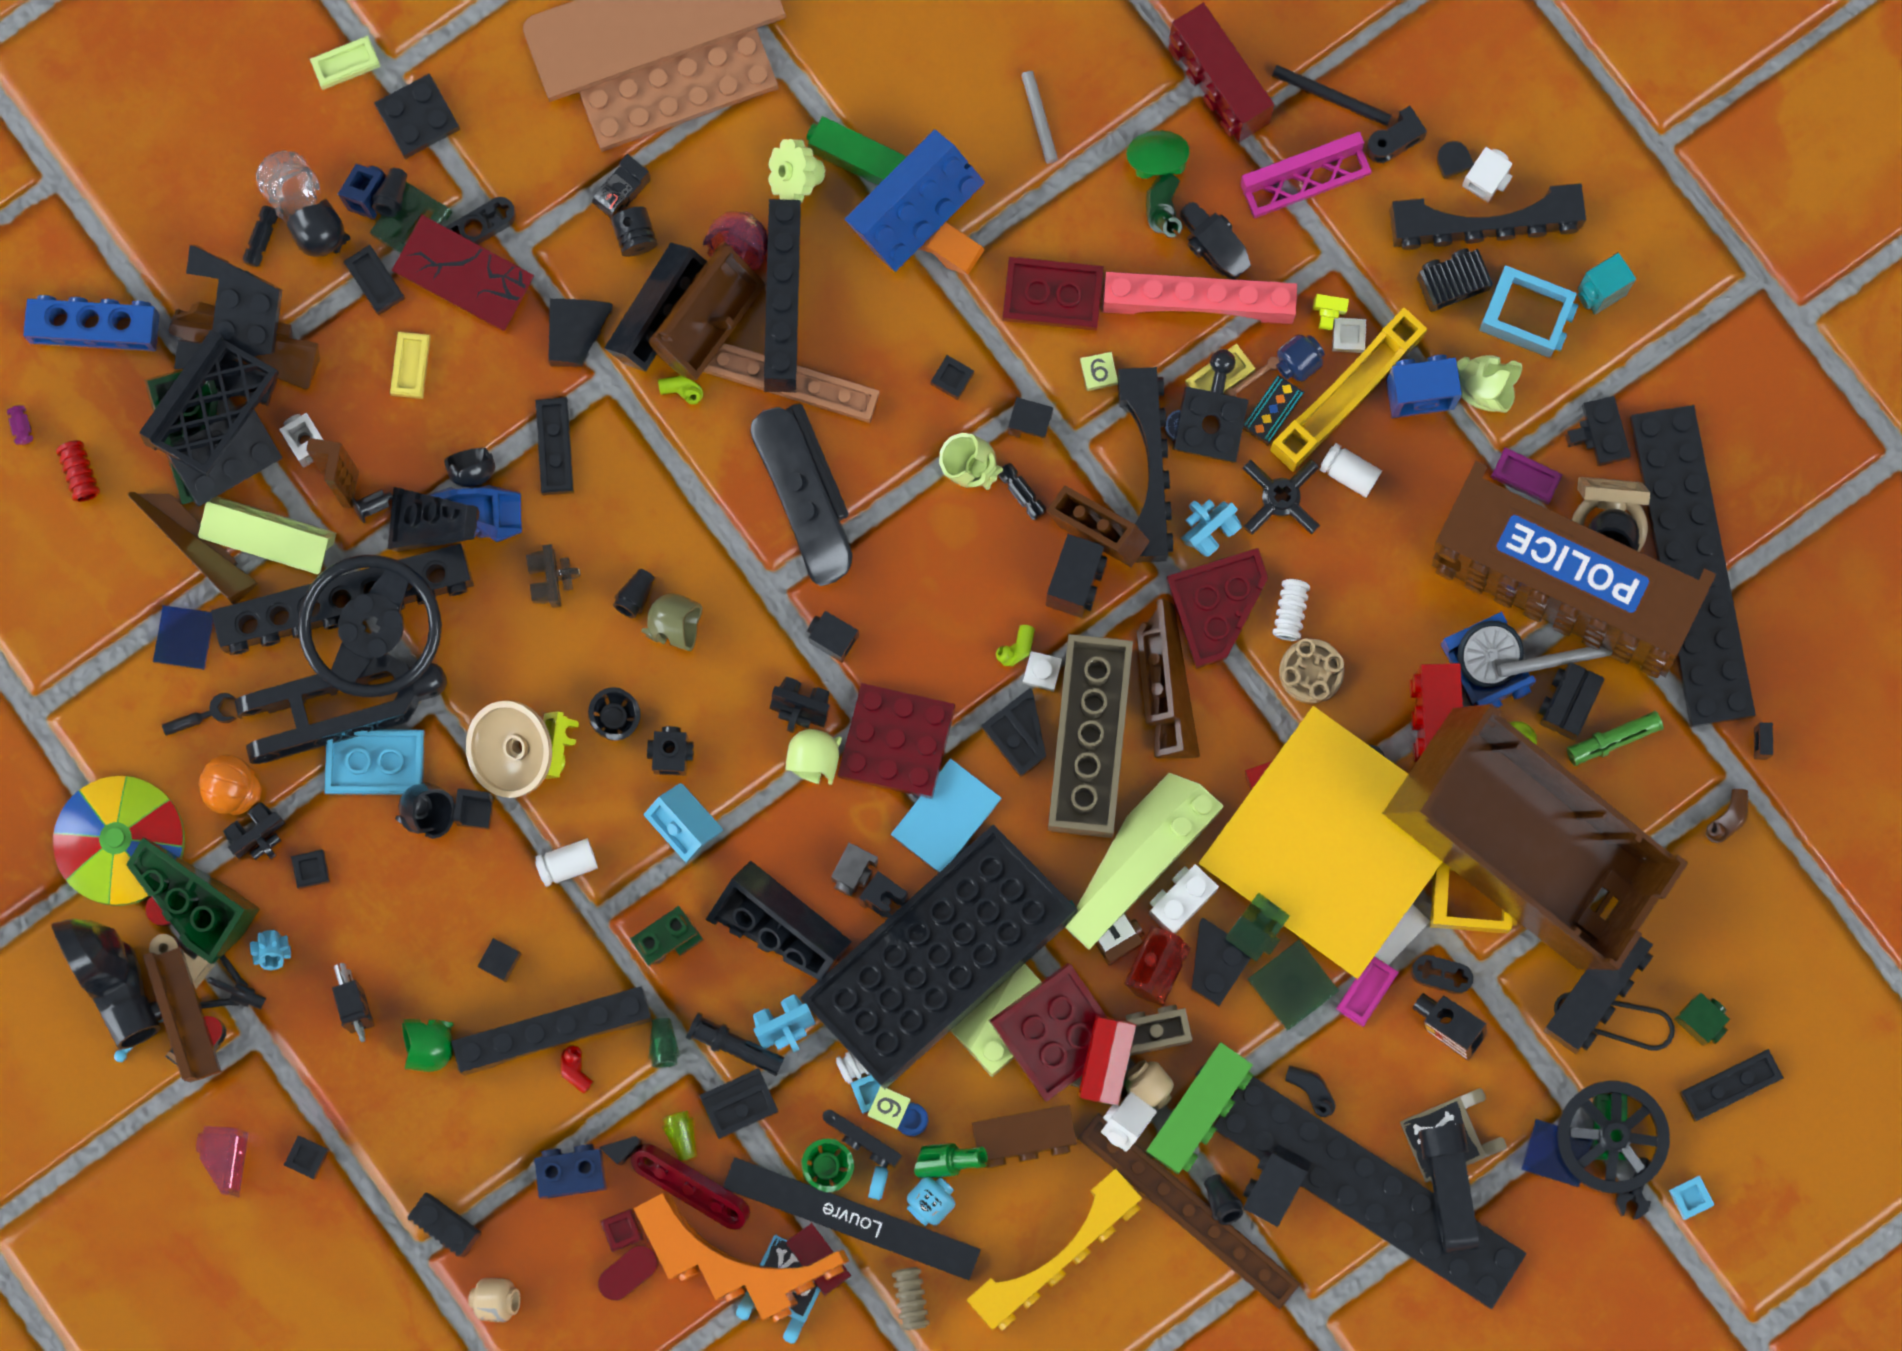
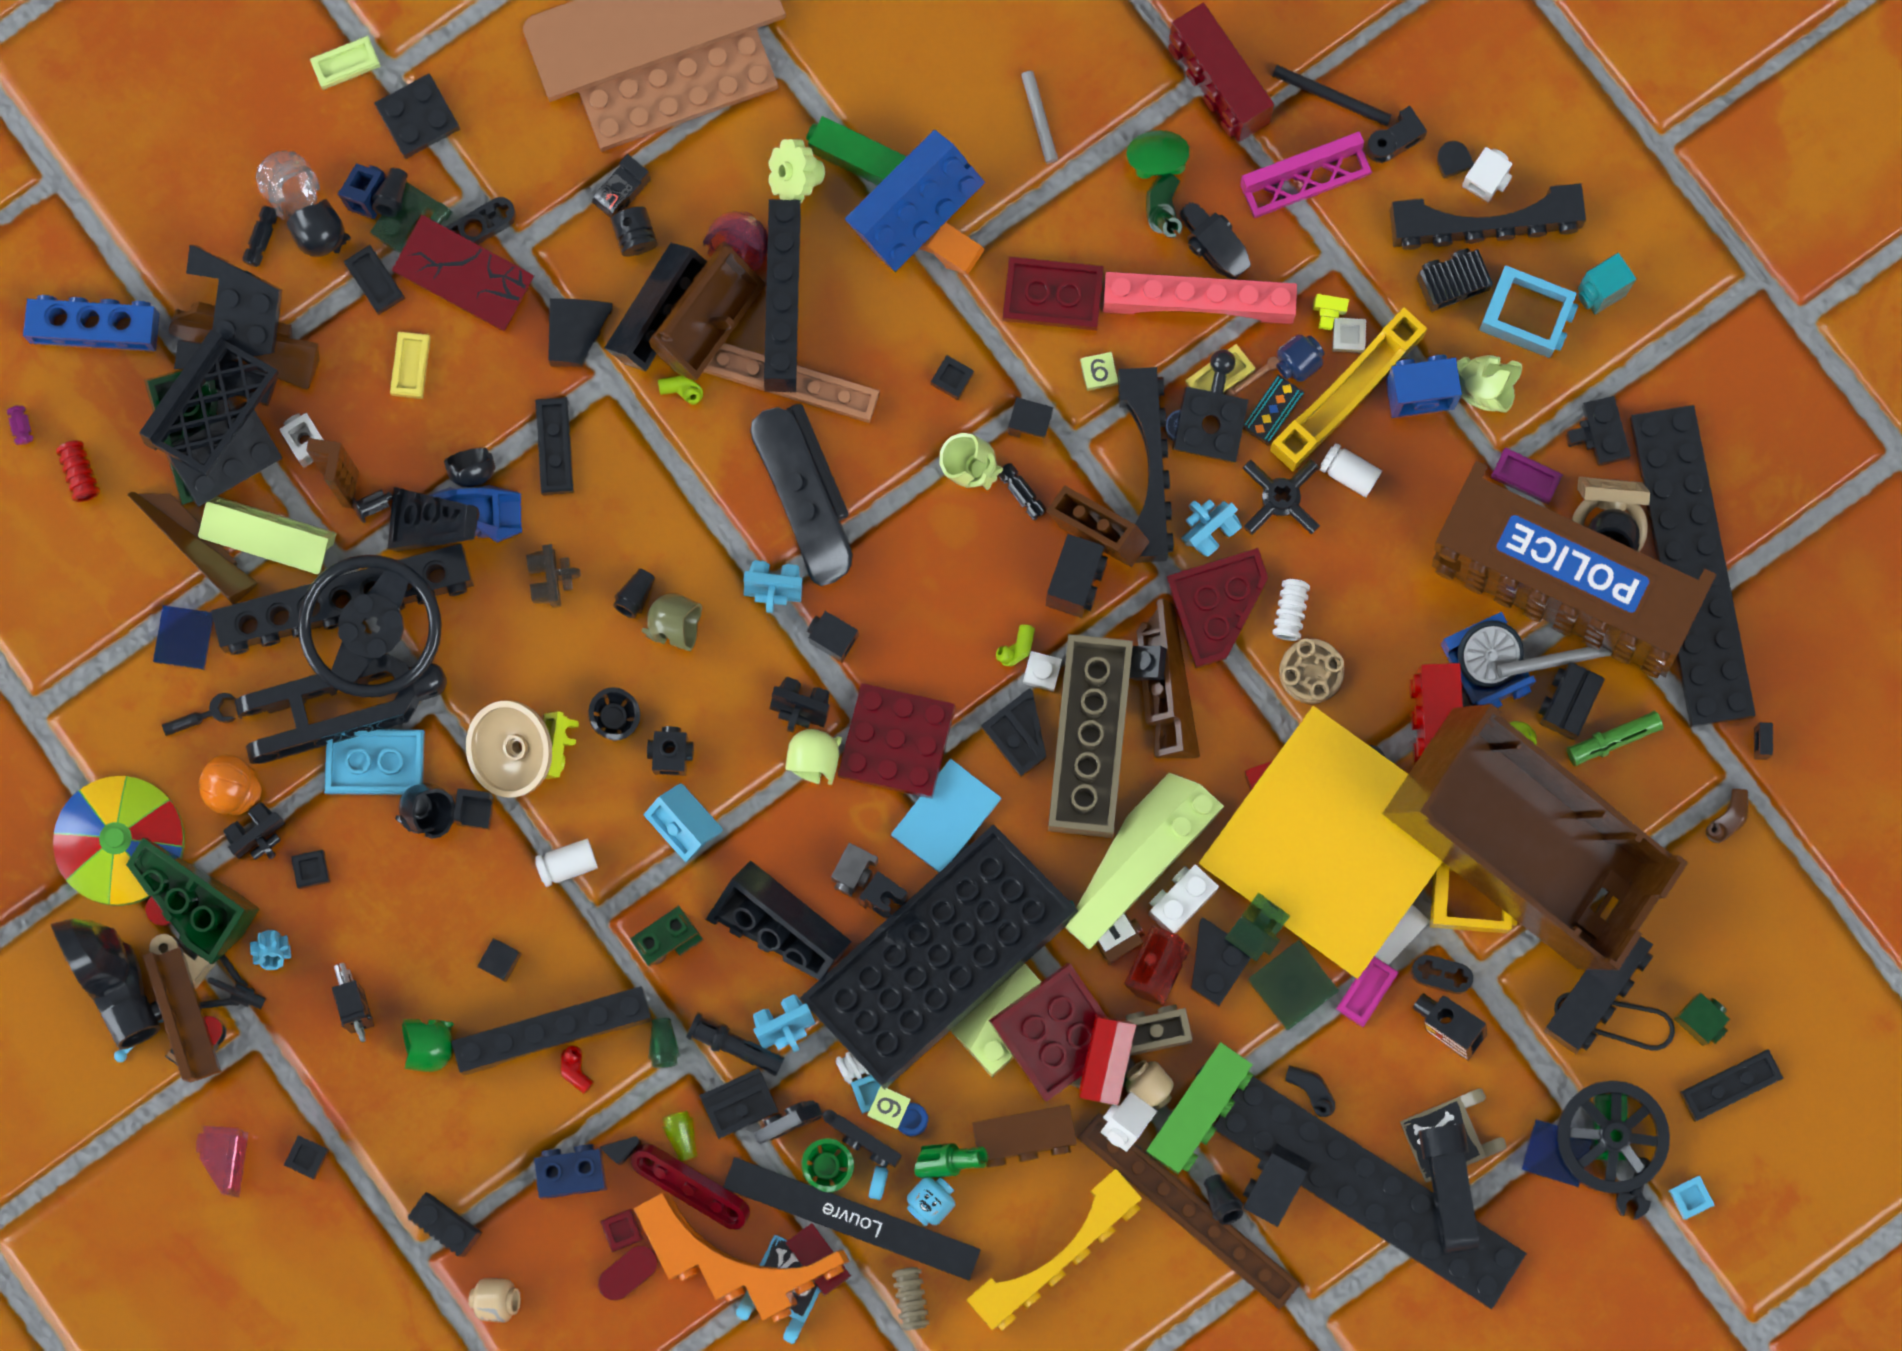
none -> medium azure hips [744,560,802,613]
none -> black hinge [754,1100,823,1144]
none -> black plate [1129,646,1167,681]

